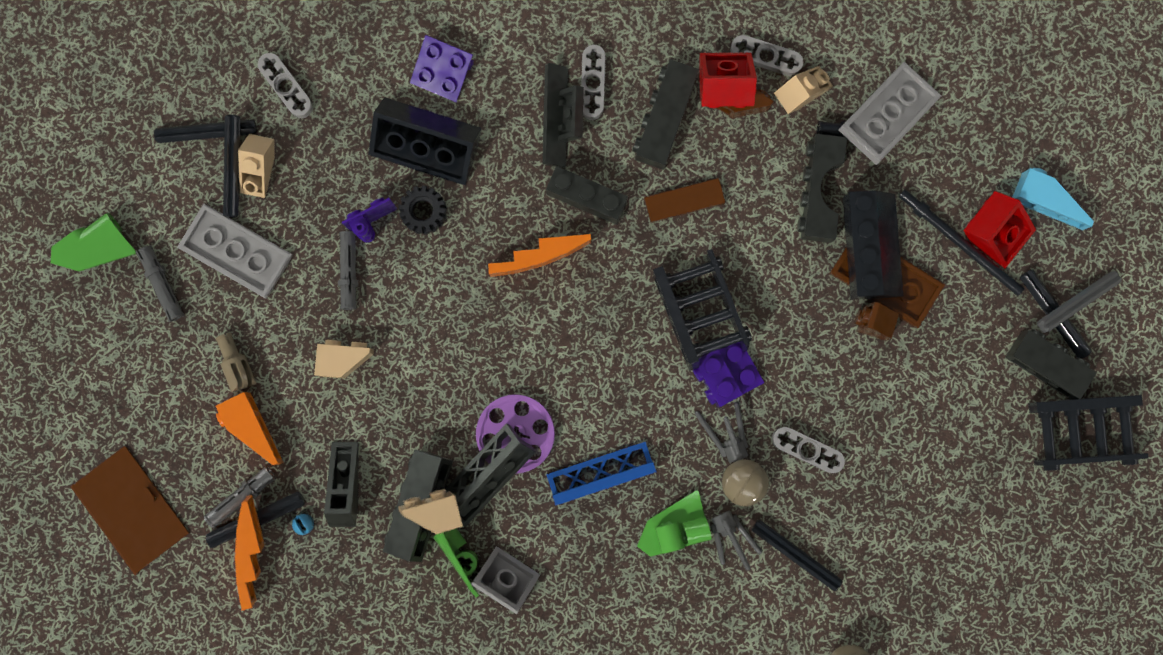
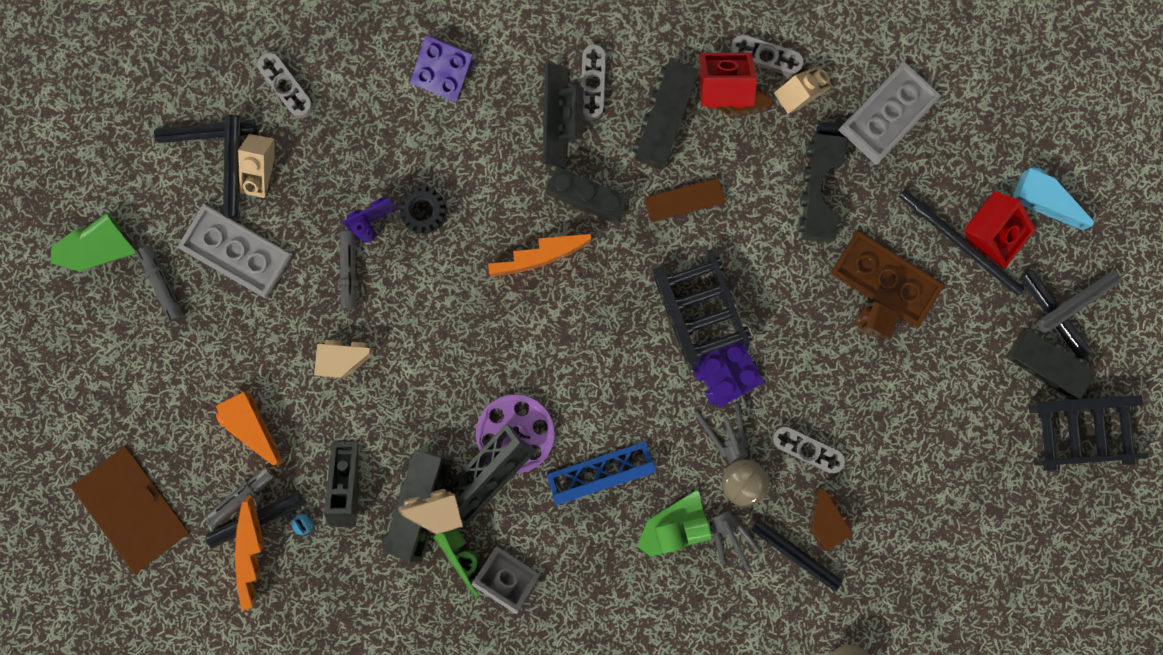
dark tan arm [215,332,256,393] -> none
black slope [368,97,482,185] -> none
black slope [843,190,904,300] -> none
none -> reddish brown slope [808,488,853,552]

